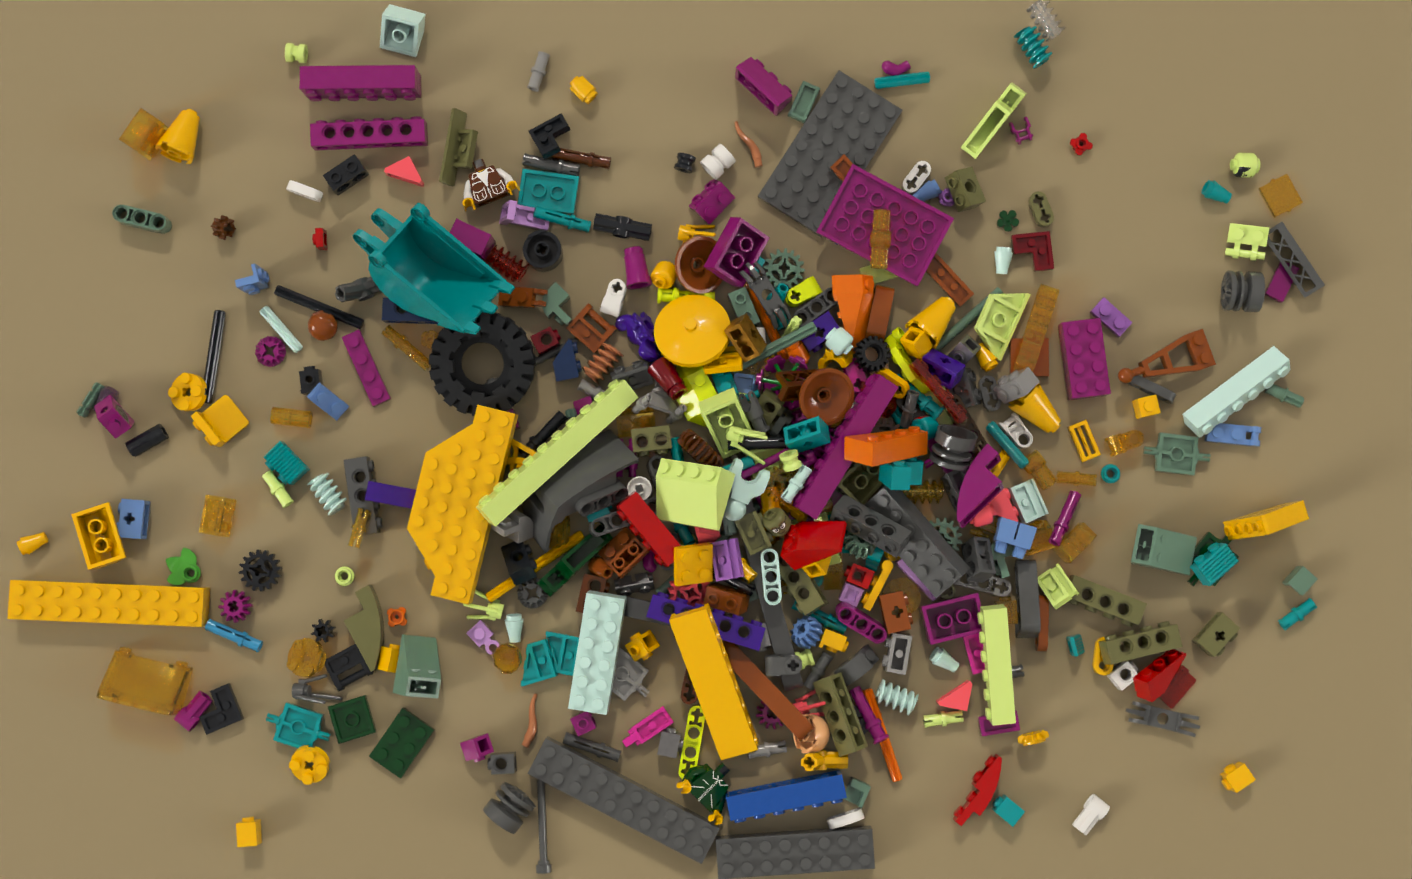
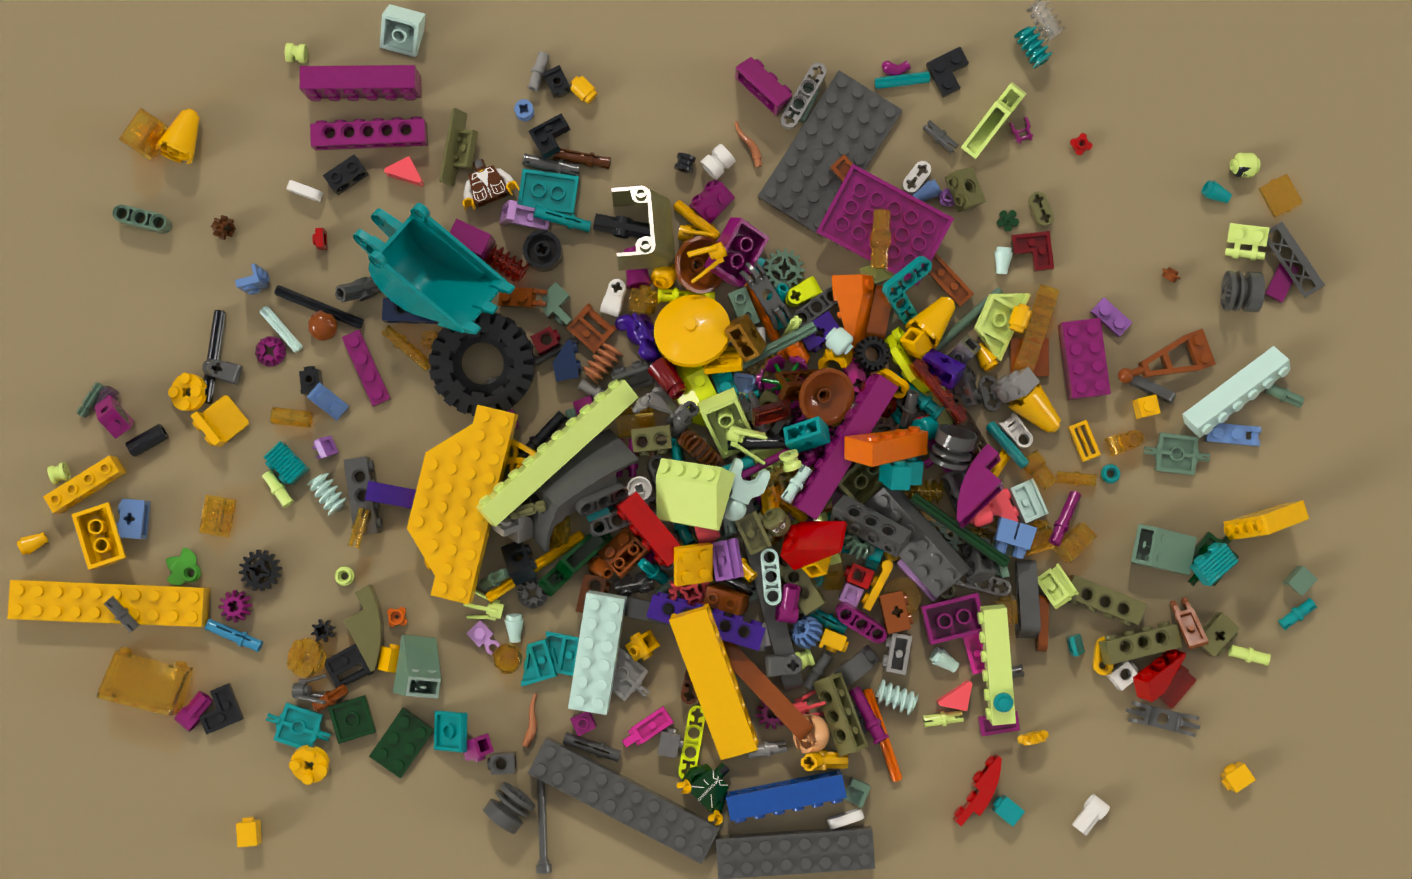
none -> yellow brick [43,455,127,514]
none -> yellowish green wheel [47,462,71,485]
none -> dark grey pin [104,596,140,633]
none -> dark grey piece [202,359,243,385]
none -> medium lavender tile [312,436,339,459]
none -> dark orange axle [312,684,349,712]
none -> teal plate [434,710,468,753]
none -> sand green axle [479,568,510,591]
none -> olive axle [509,500,547,519]
none -> medium blue wheel [514,99,535,122]
none -> black brick [543,65,570,98]
none -> olive windscreen [611,186,675,271]
none -> clear yellow brick [628,285,658,314]
none -> teal axle [638,558,669,585]
none -> dark grey piece [671,401,699,439]
none -> yellow axle [673,200,721,241]
none -> yellow plant [687,241,727,283]
none -> clear red tile [752,398,791,427]
none -> magenta piece [775,583,801,623]
none -> light grey beam [781,63,826,130]
none -> teal beam [882,256,932,325]
none -> dark green axle [910,493,1010,568]
none -> dark grey pin [923,120,959,154]
none -> black plate [926,46,969,98]
none -> teal plate [993,692,1013,713]
none -> yellow brick [1008,303,1032,333]
none -> dark orange plate [1161,267,1181,283]
none -> hinge [1170,597,1209,650]
none -> yellowish green pin [1228,644,1271,666]

